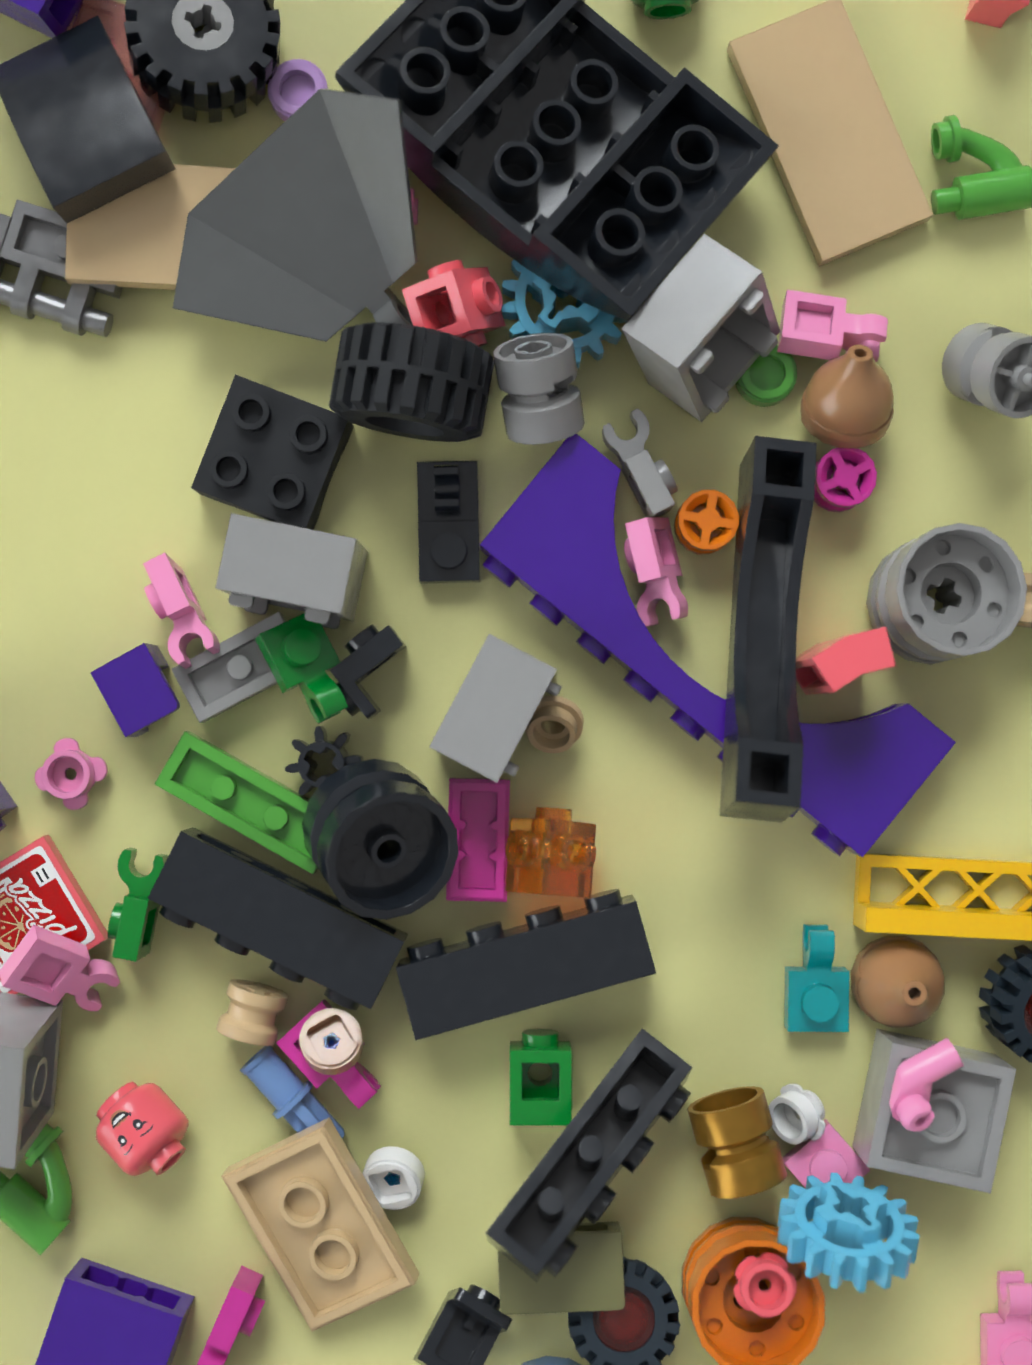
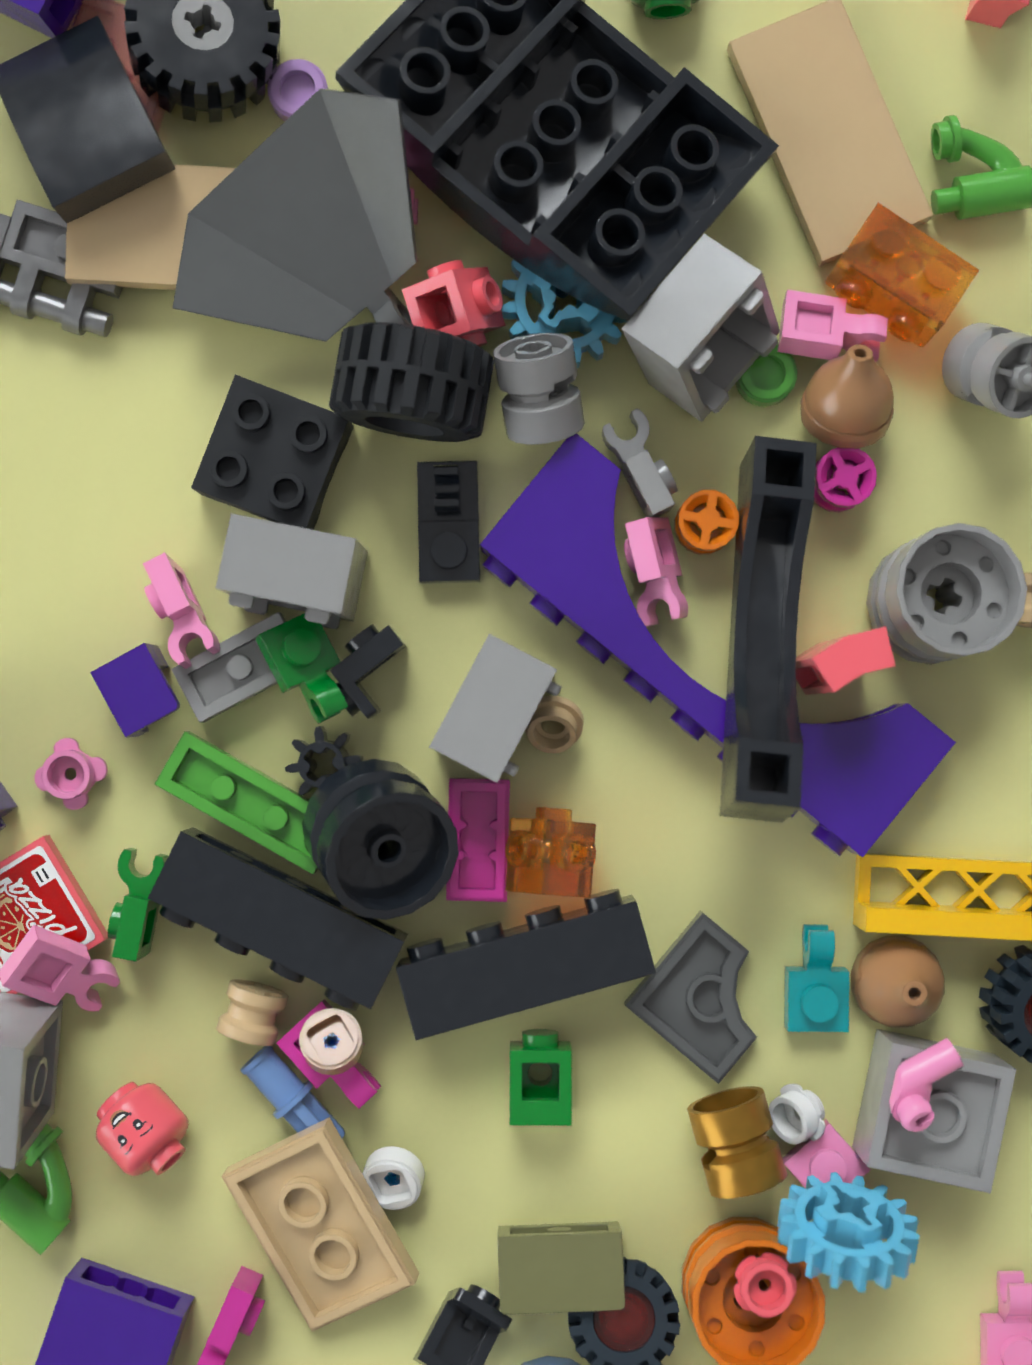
black brick [486,1029,693,1282] -> none
none -> dark grey tile [624,910,757,1084]
none -> clear orange bracket [825,202,979,347]

